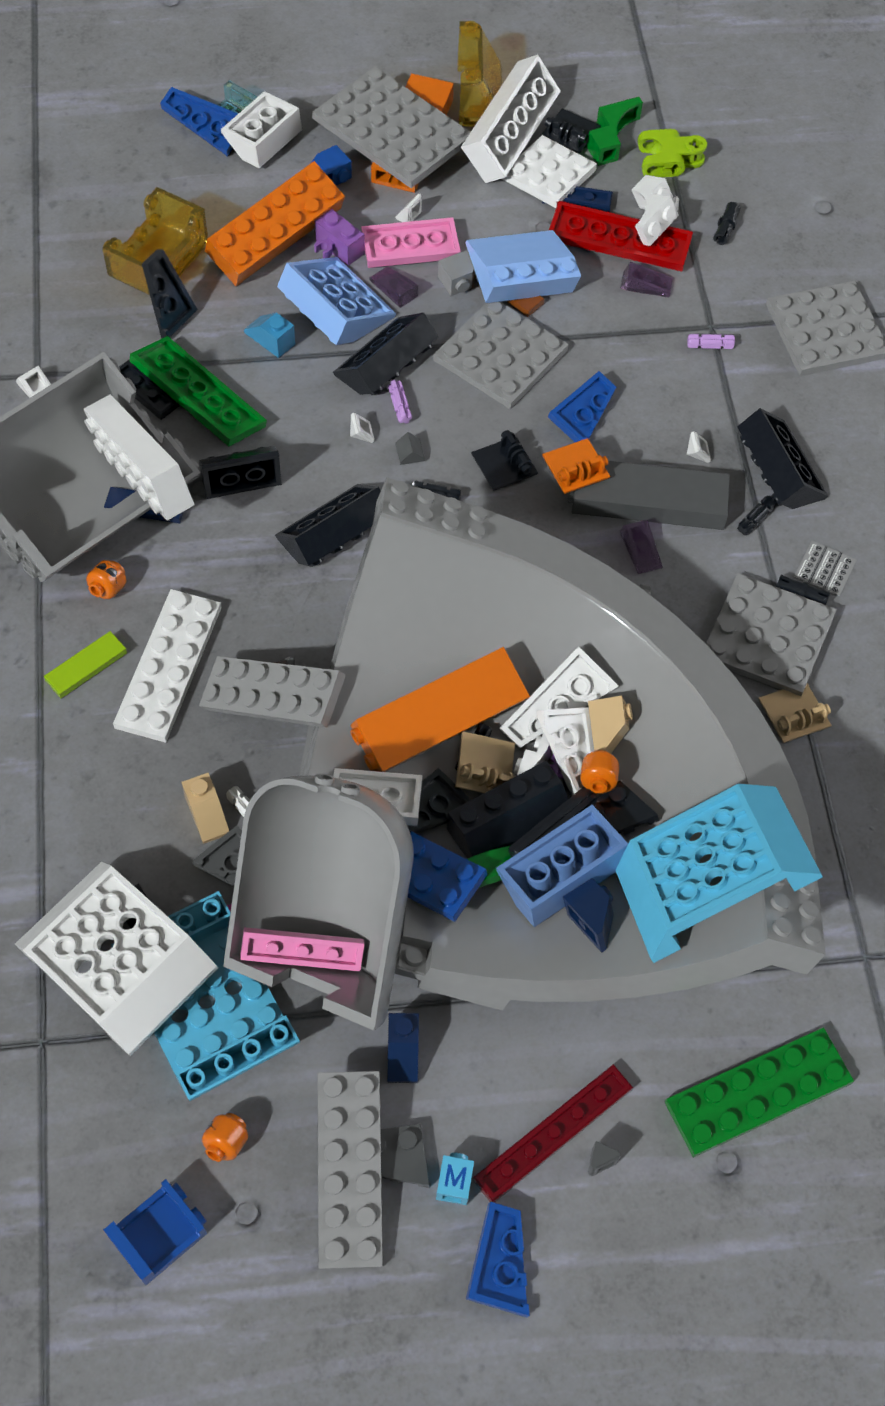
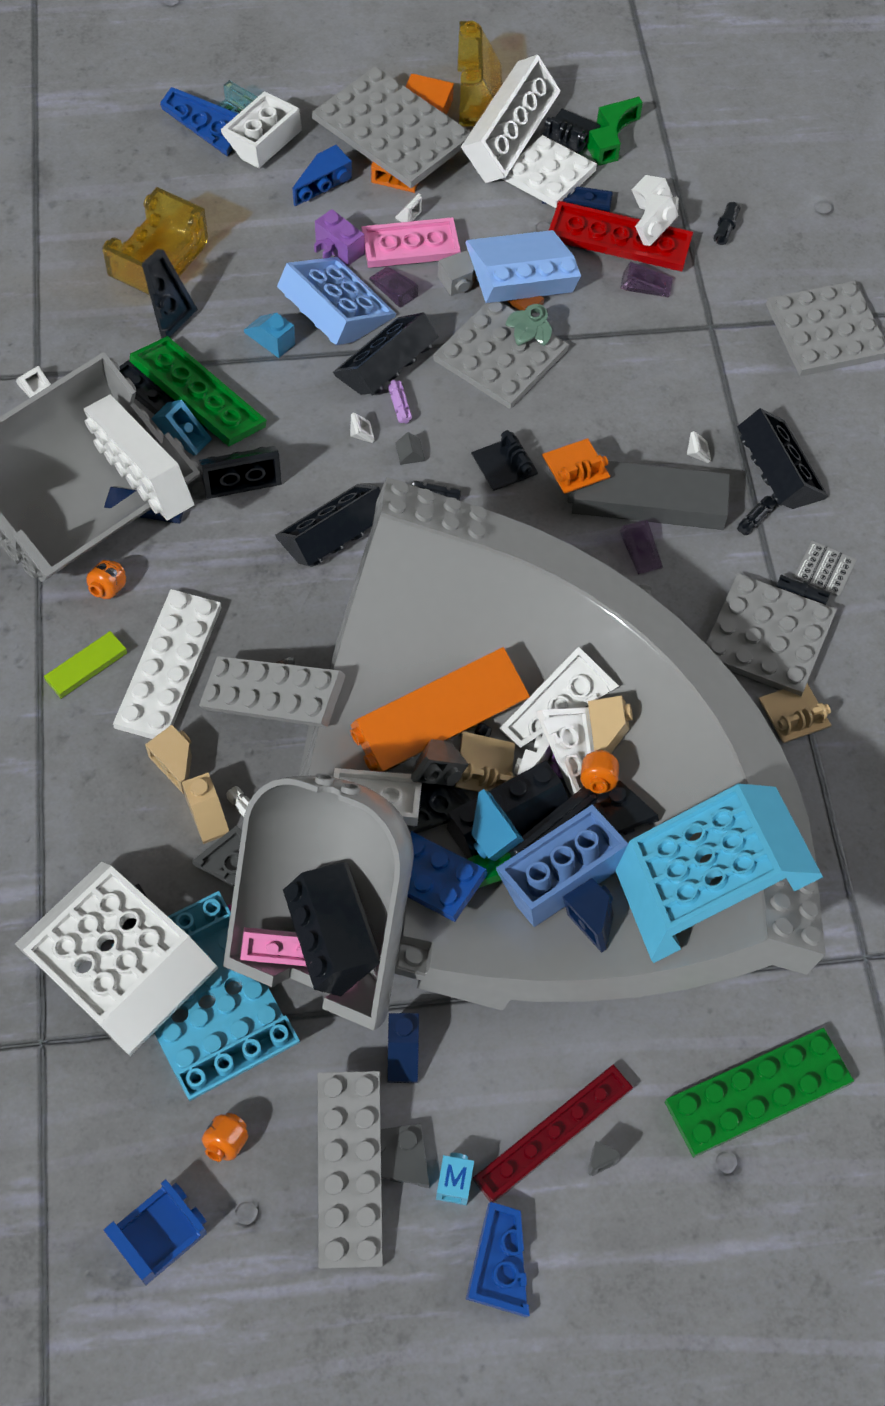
orange brick [205,161,345,286] -> none
blue wing [548,371,616,442] -> none
lime piece [637,129,707,178] -> none
lavender axle [687,334,735,349] -> none
none -> tan slope [145,725,192,794]
none -> dark azure slope [151,400,212,455]
none -> black slope [283,862,381,996]
none -> dark grey slope [411,739,469,786]
none -> dark azure slope [472,789,524,861]
none -> sand green plate [506,304,552,346]

